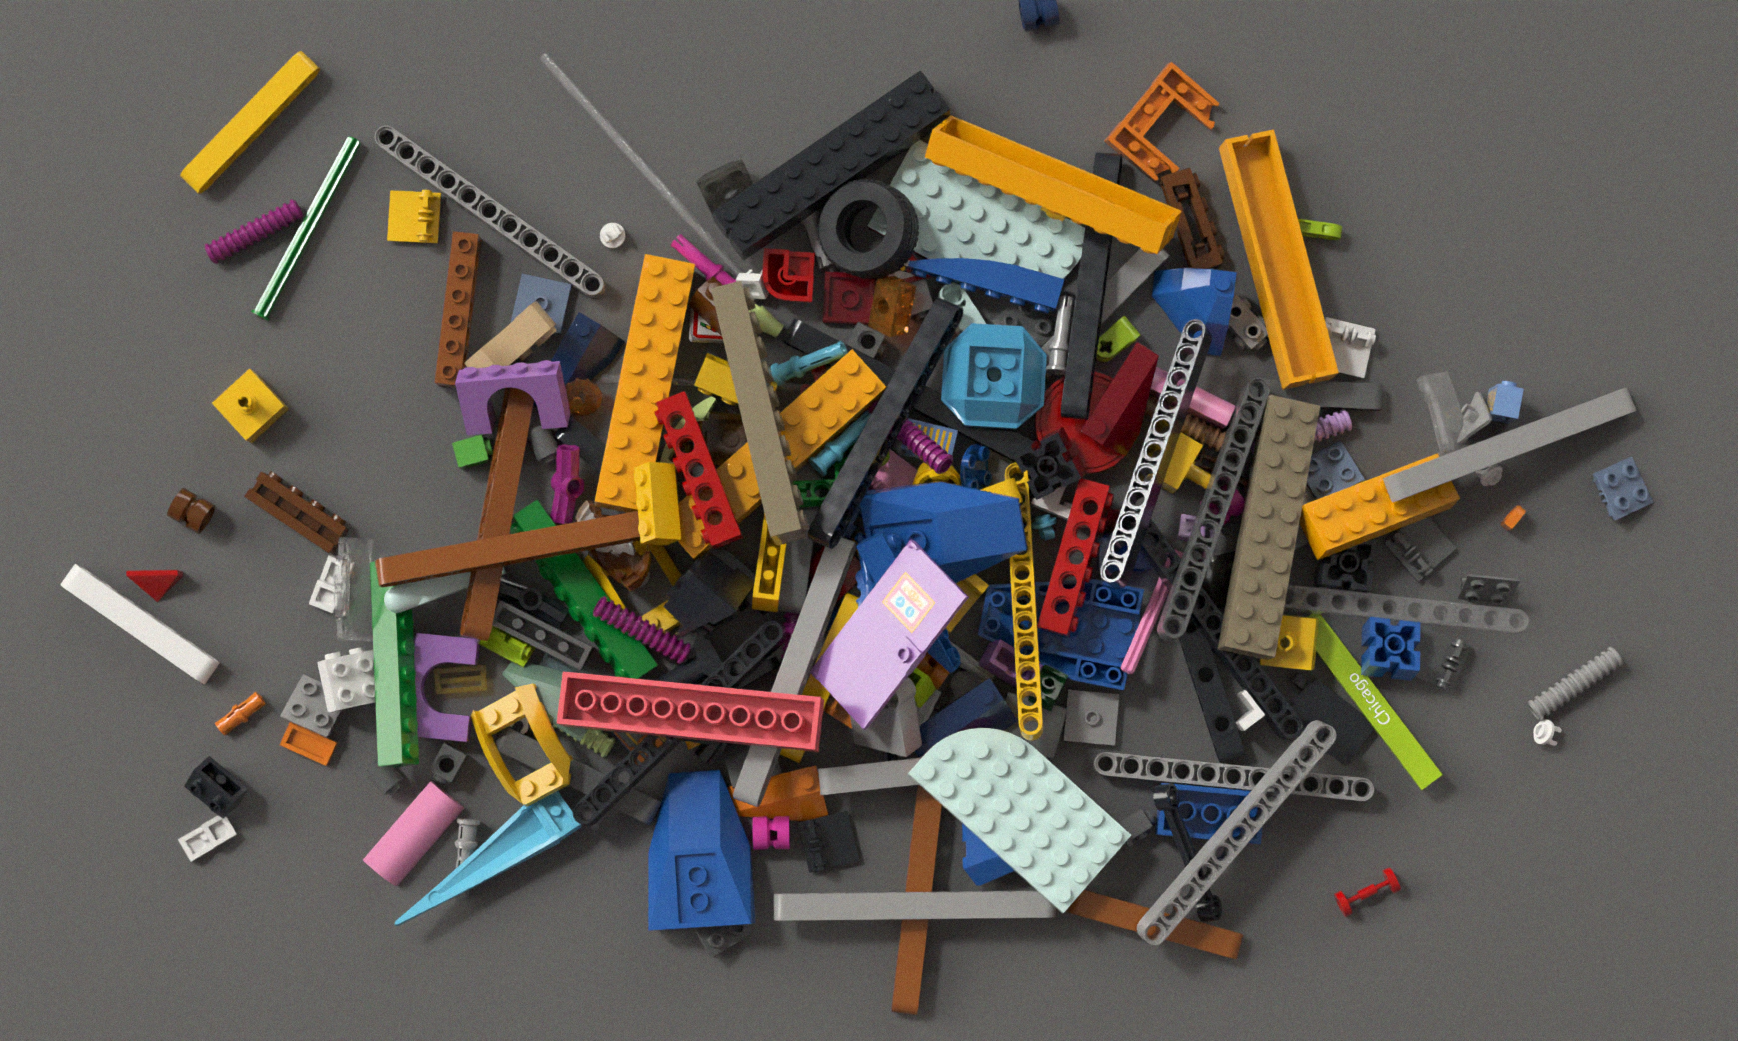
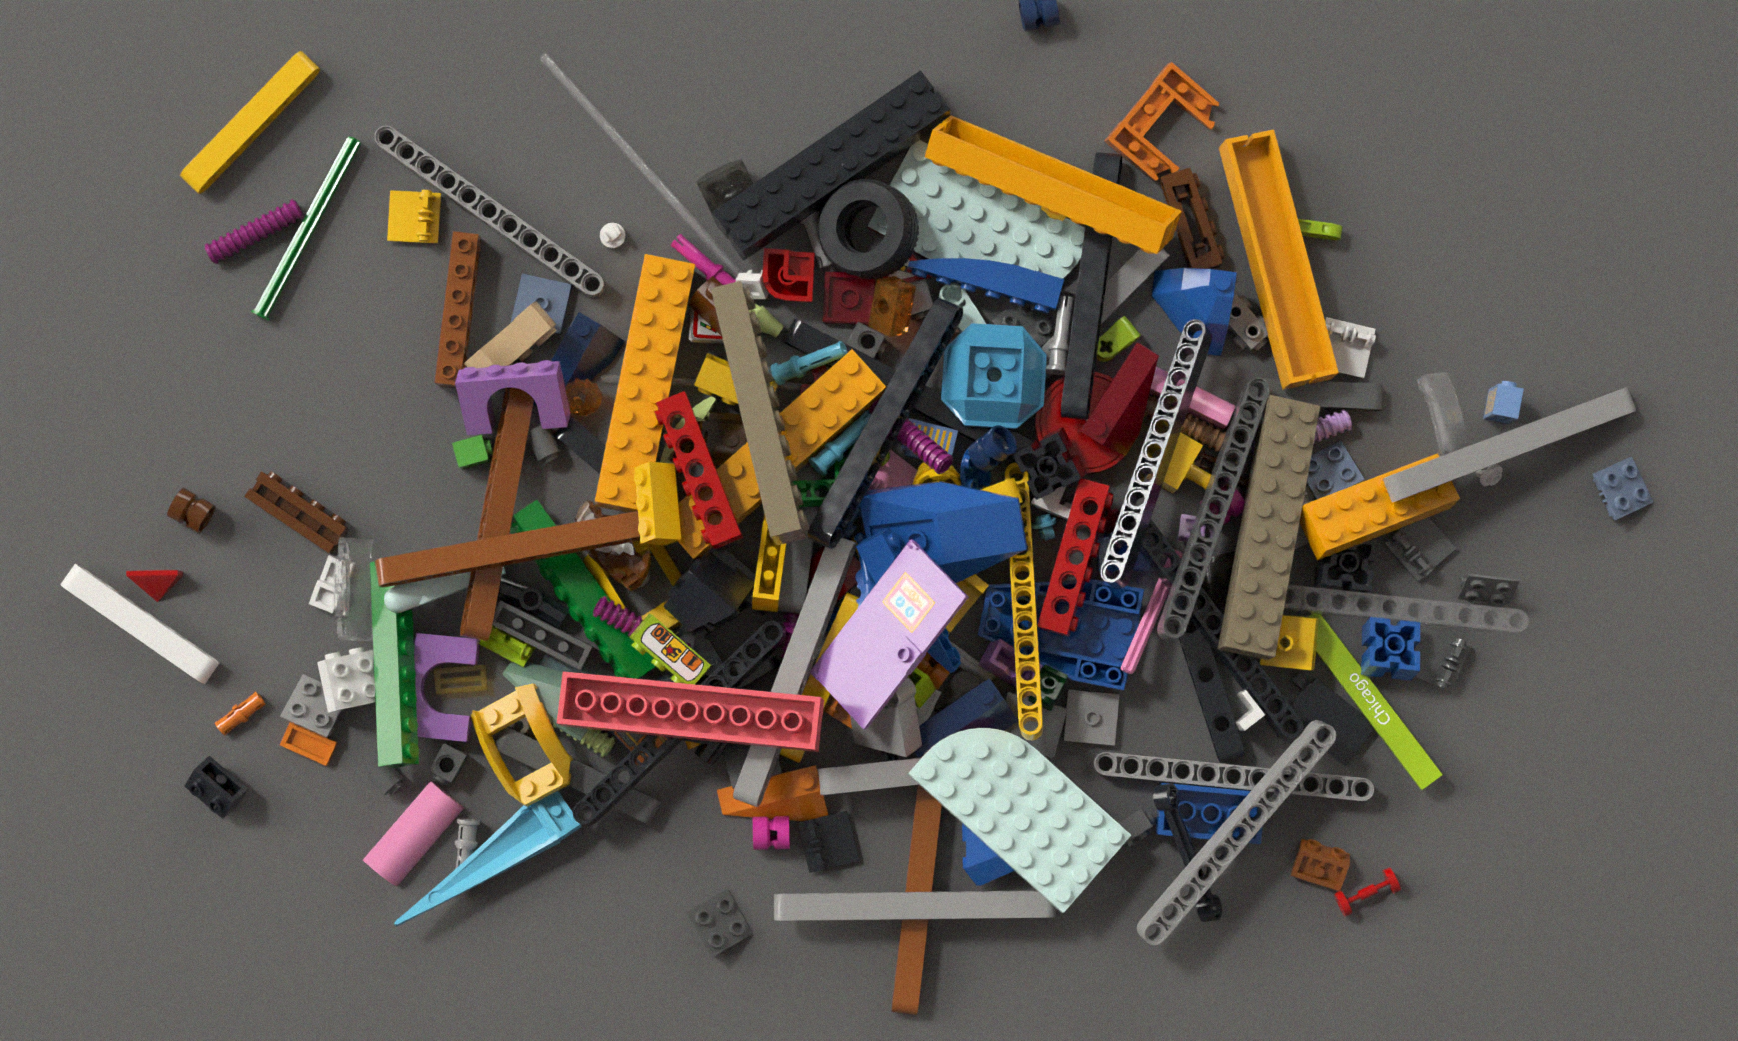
white slope [178,816,237,862] -> none
yellow brick [212,369,289,443] -> none
magenta piece [550,444,584,524] -> none
blue wedge [648,770,756,931] -> none
dark orange beam [1065,890,1244,959] -> none
light grey piece [1455,392,1492,444] -> none
orange tile [1501,505,1526,531] -> none
light grey piece [1528,647,1623,720] -> none
white plate [1533,719,1561,746] -> none
none -> brick [630,613,711,685]
none -> dark blue wheel [968,425,1017,472]
none -> dark orange bracket [1291,839,1350,891]

